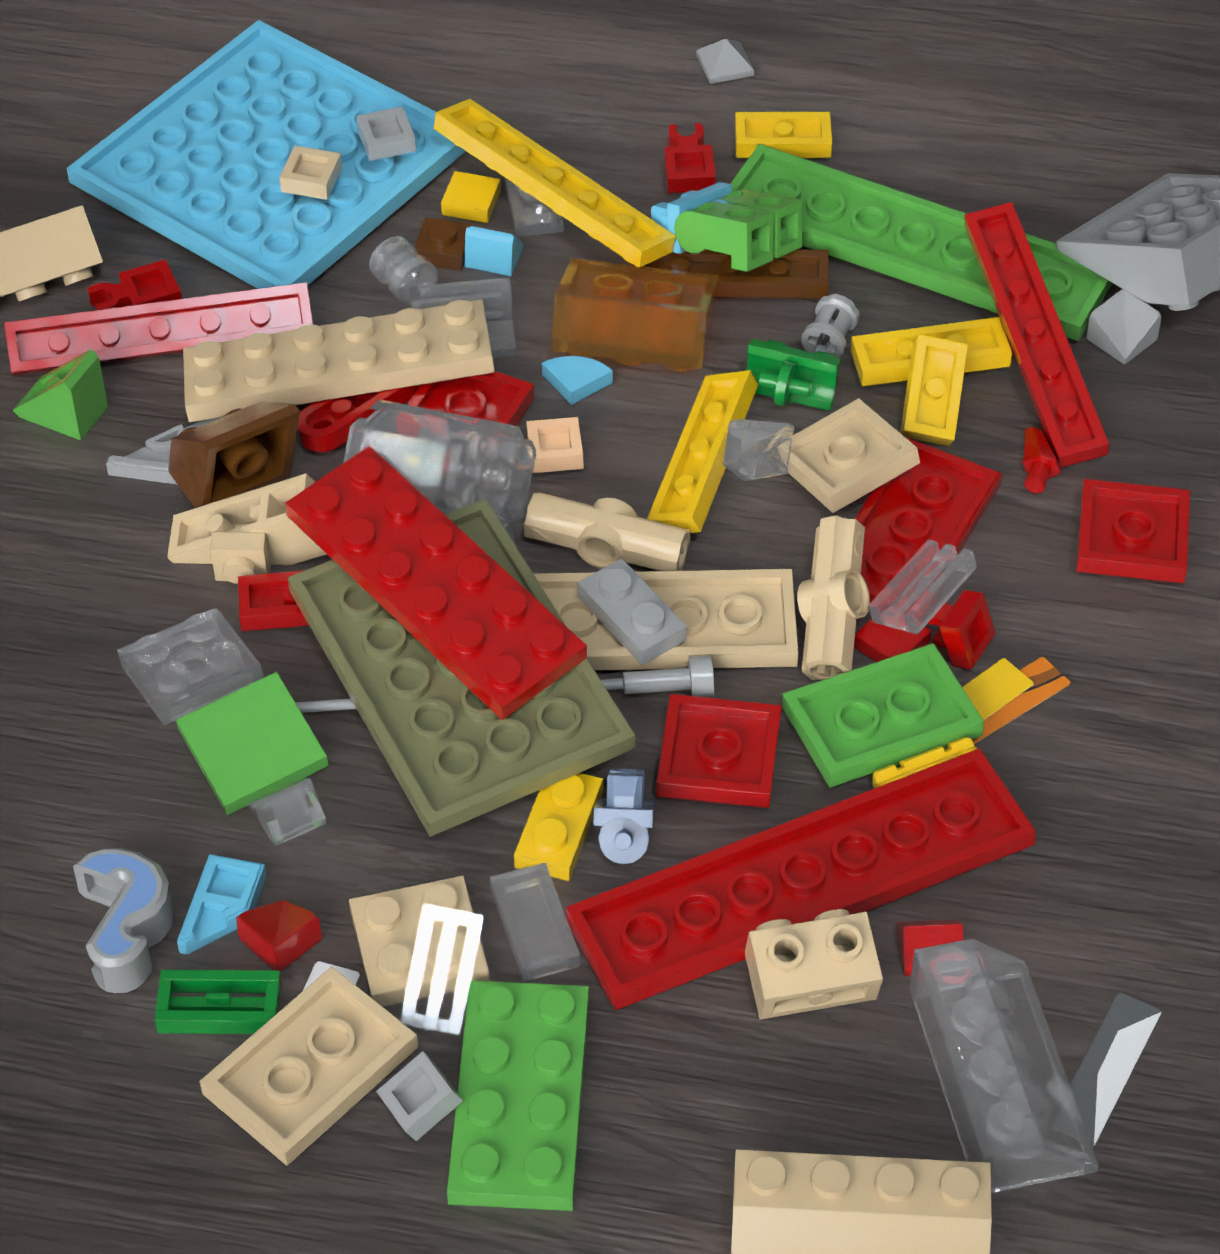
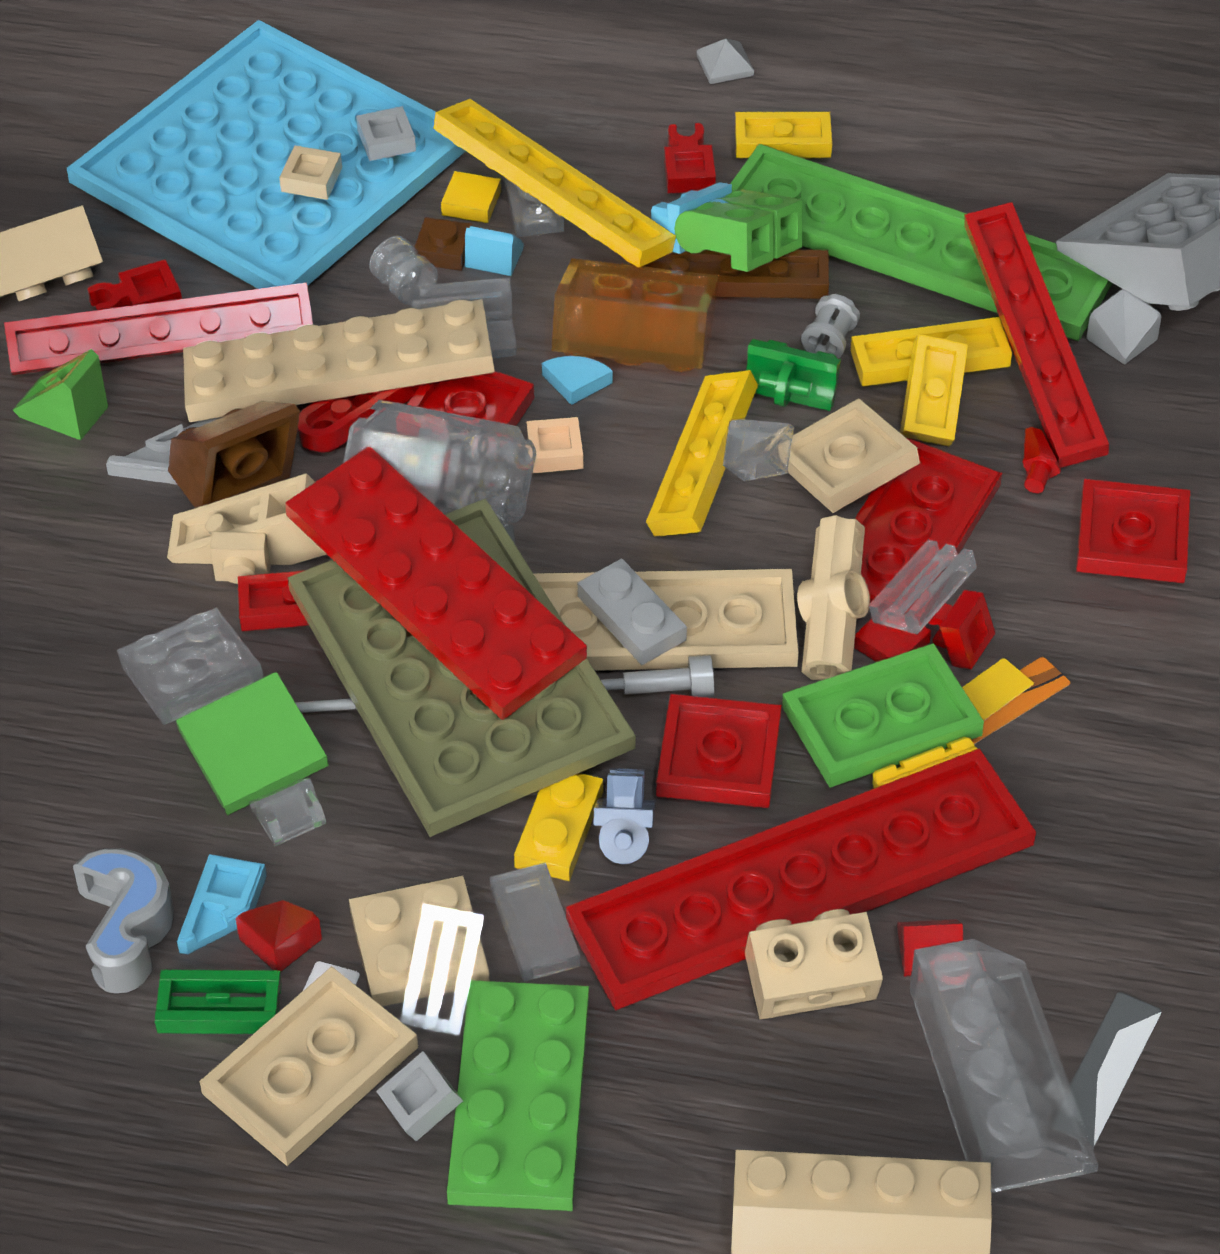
tan piece [524,492,690,571] -> none

